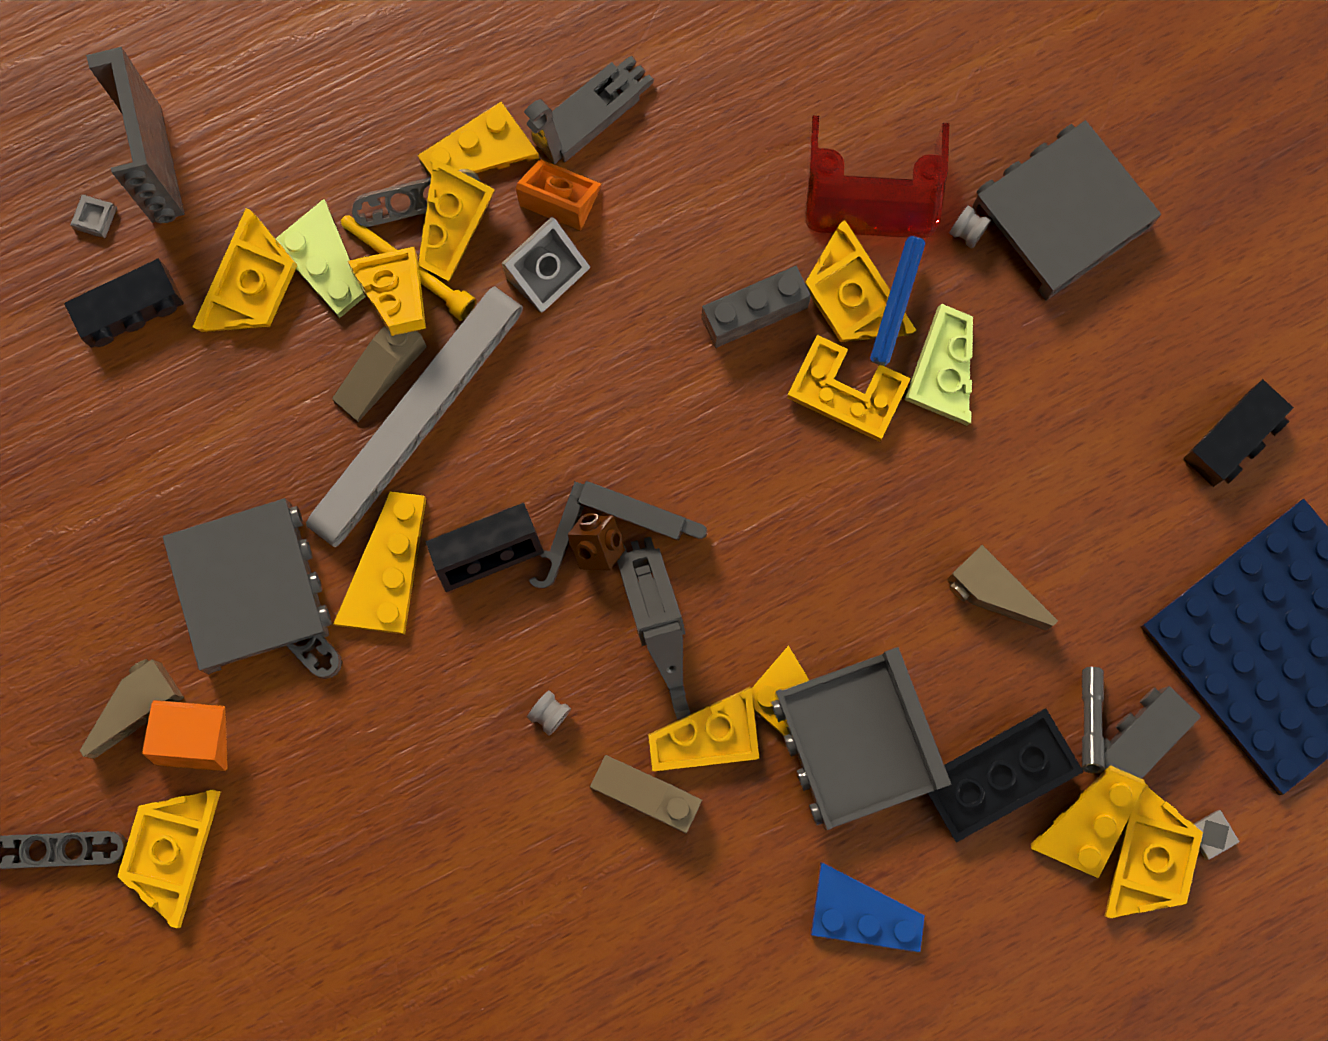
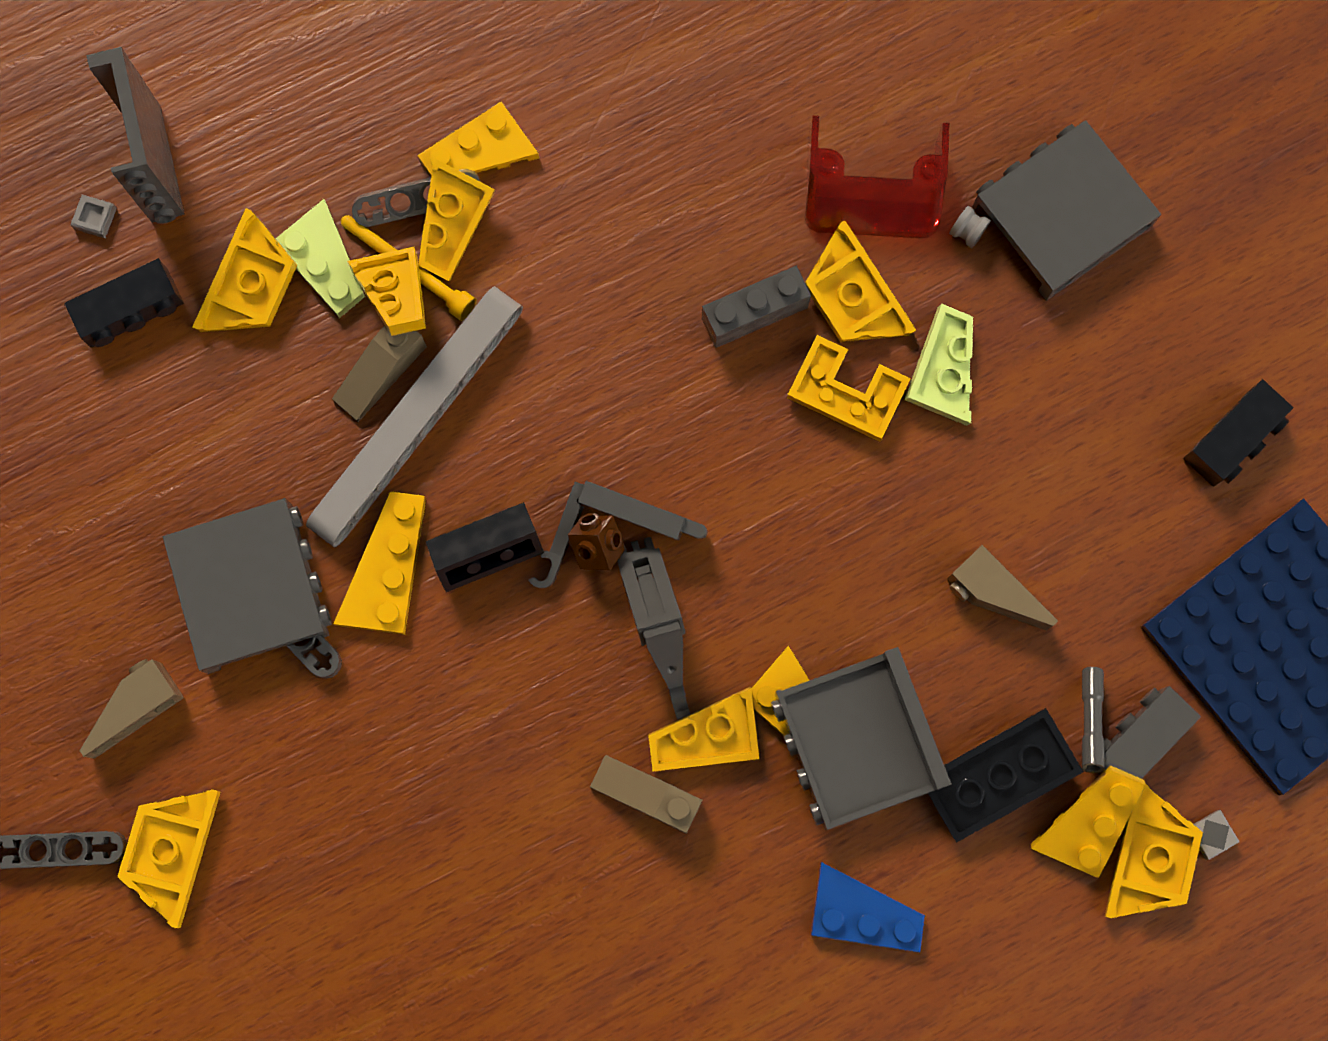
orange slope [142,700,228,771] -> none
light grey slope [502,217,591,313] -> none
orange slope [516,159,601,231] -> none
dark grey hinge [524,56,654,164] -> none
light grey wheel [527,691,571,736] -> none
blue axle [870,236,925,366] -> none

